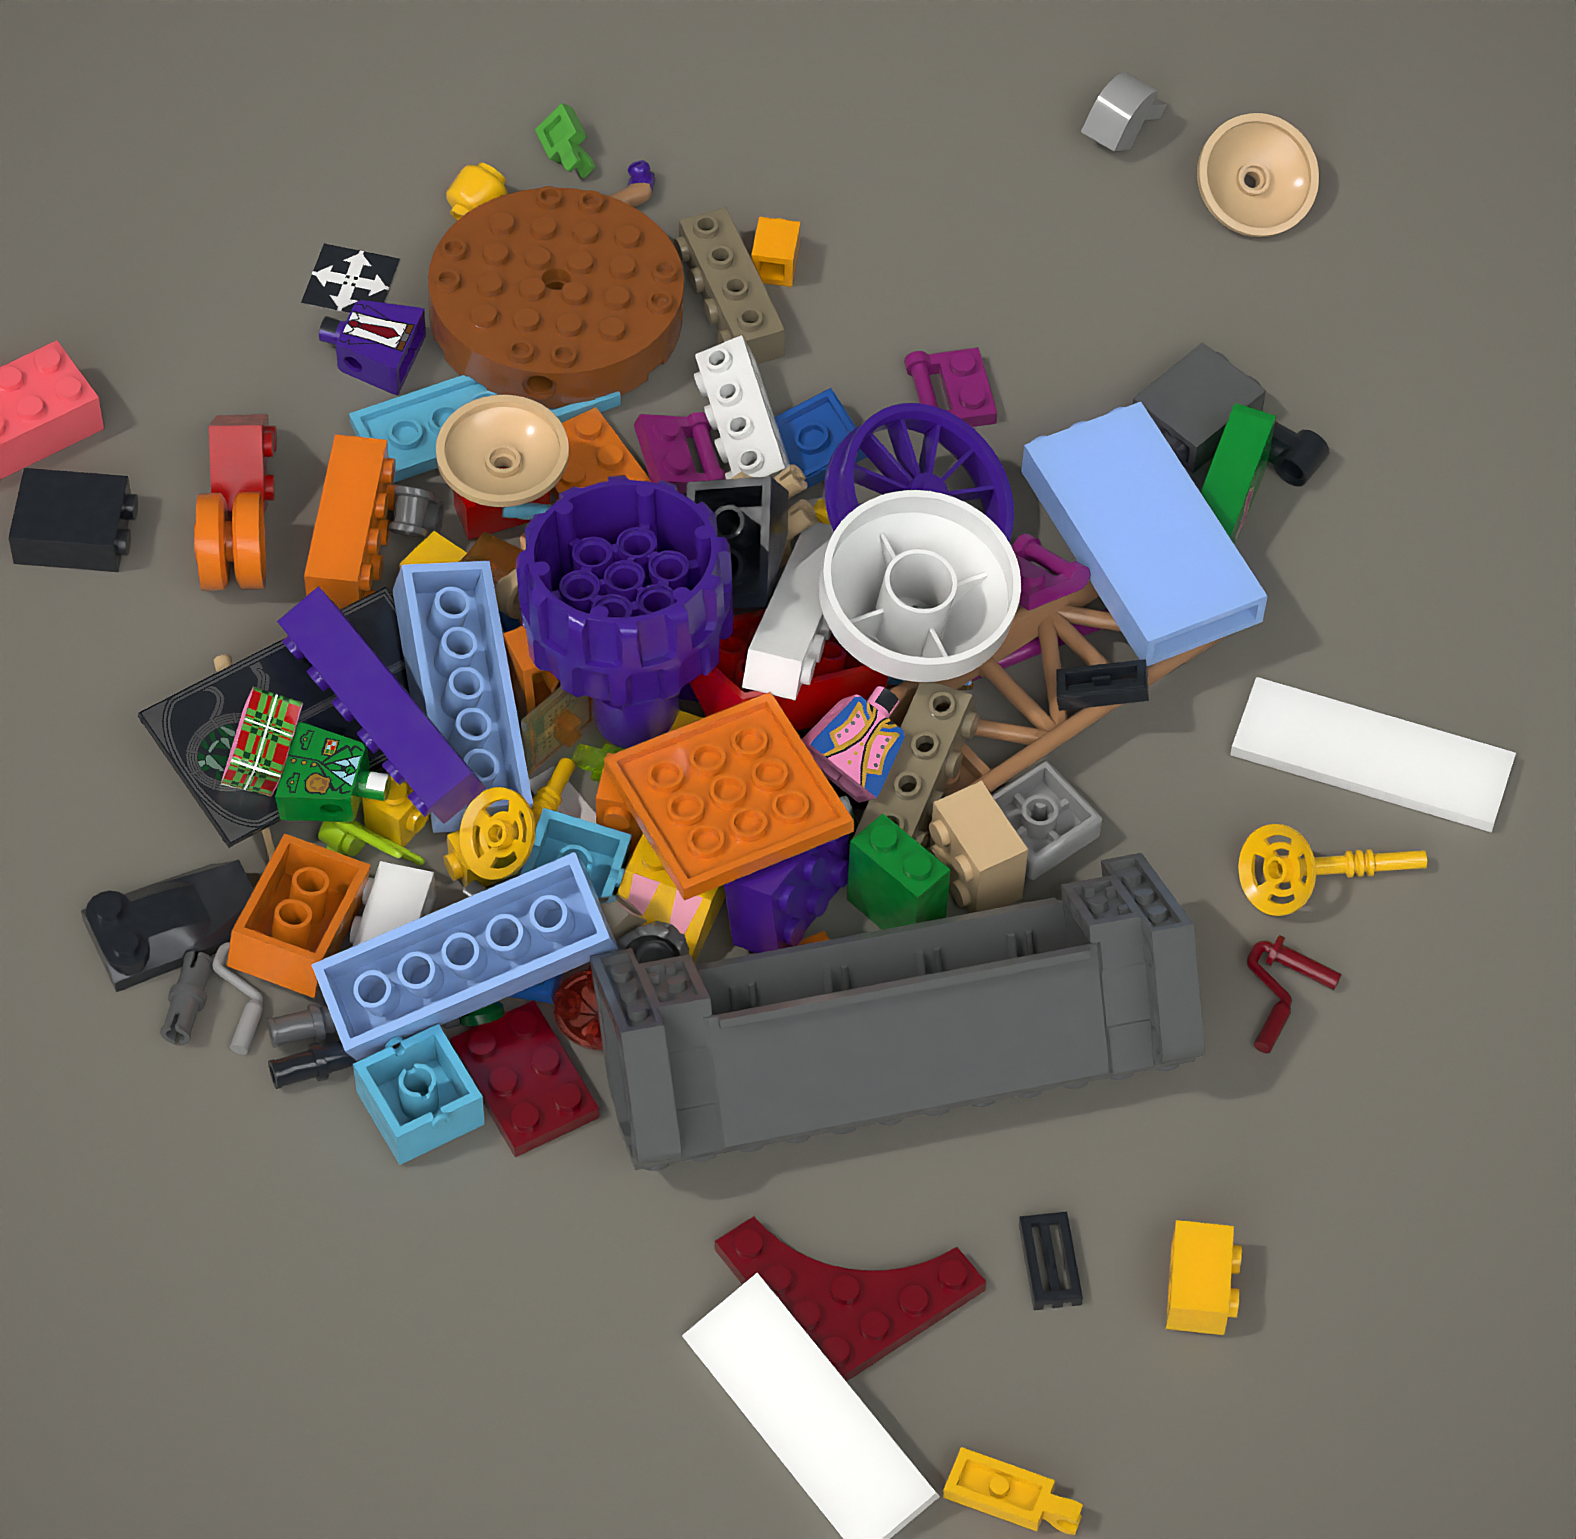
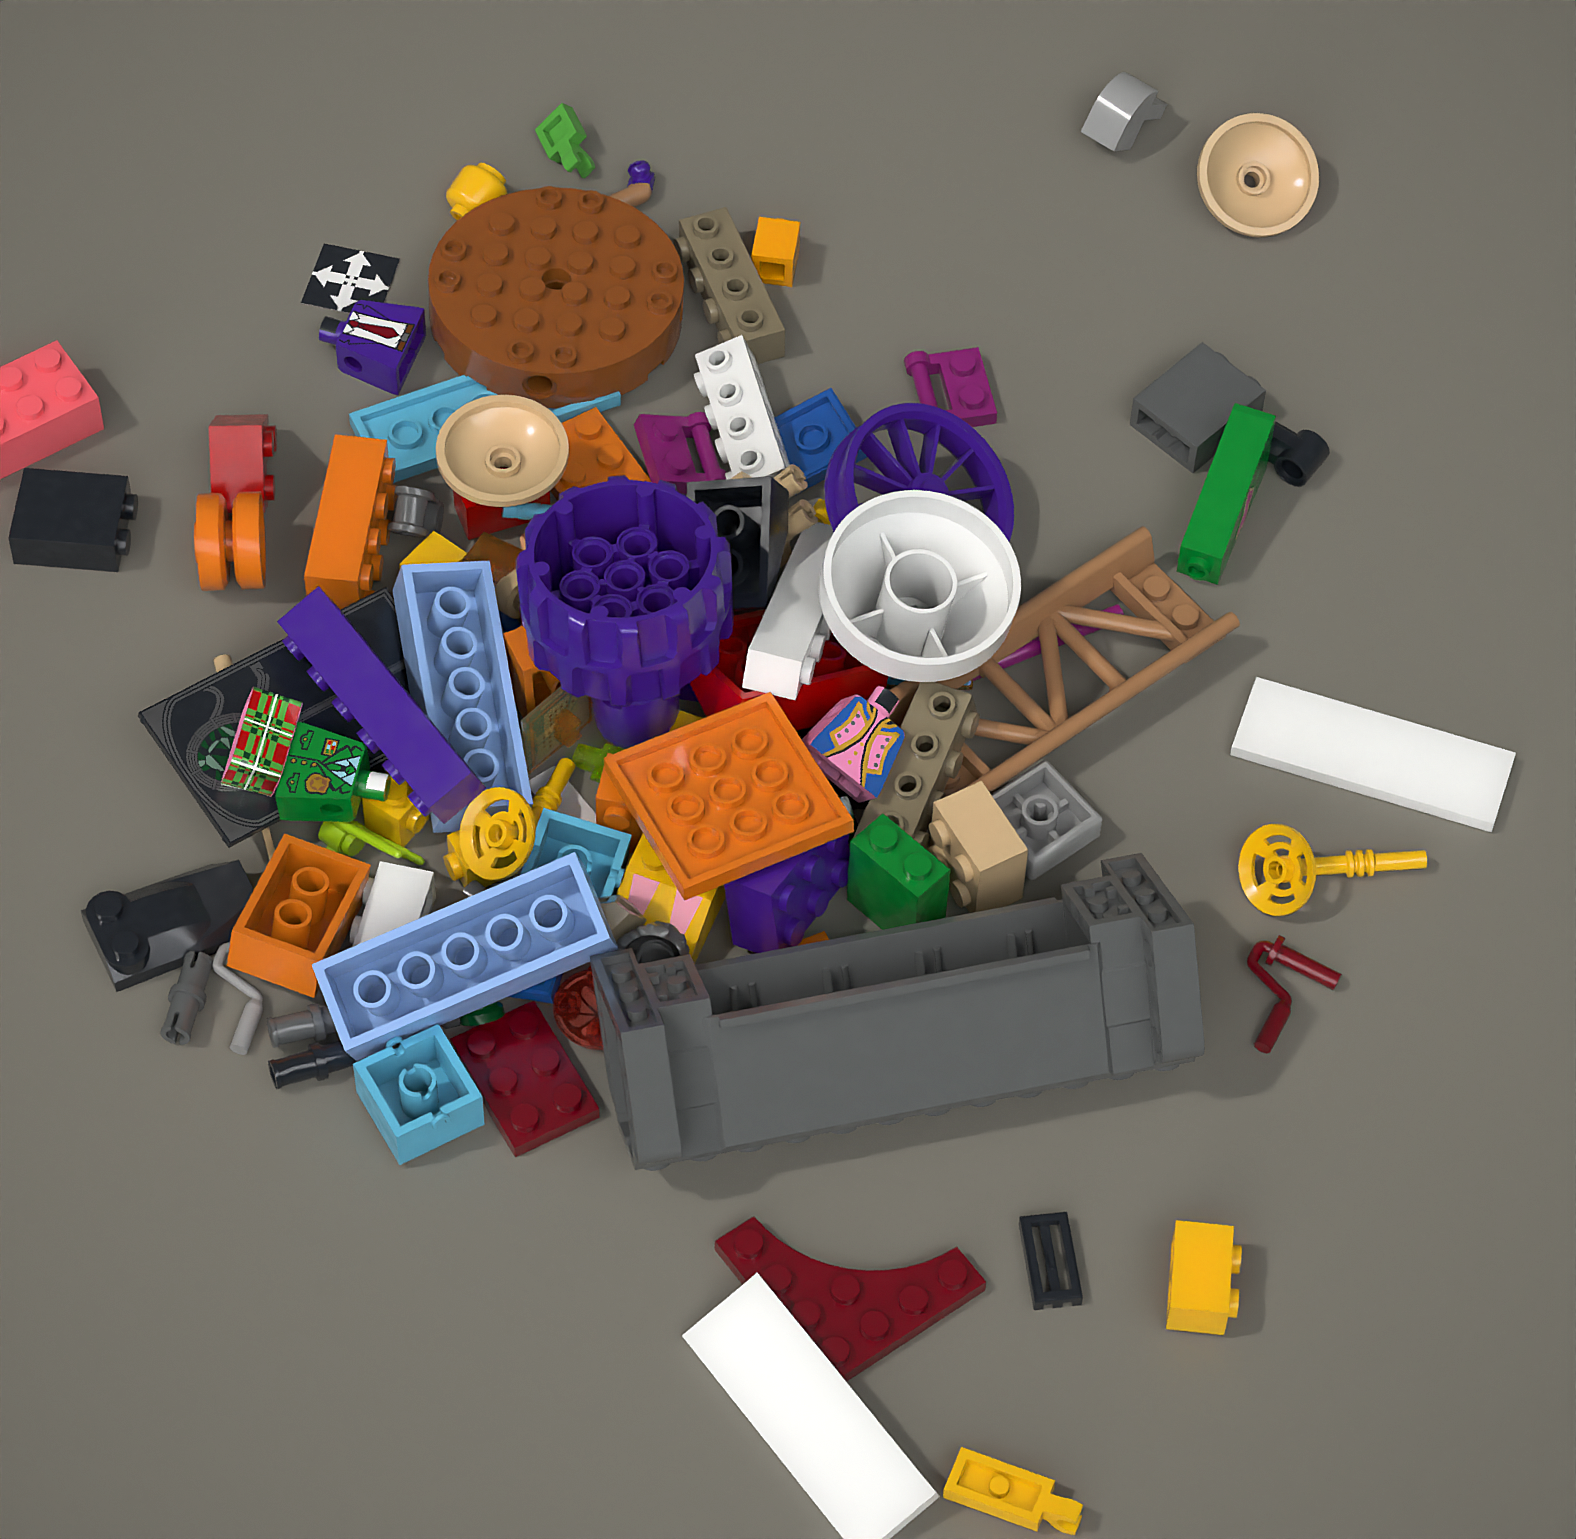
magenta plate [1011,533,1091,611] -> none
light blue brick [1021,402,1267,667] -> none
black tile [1056,659,1149,711] -> none

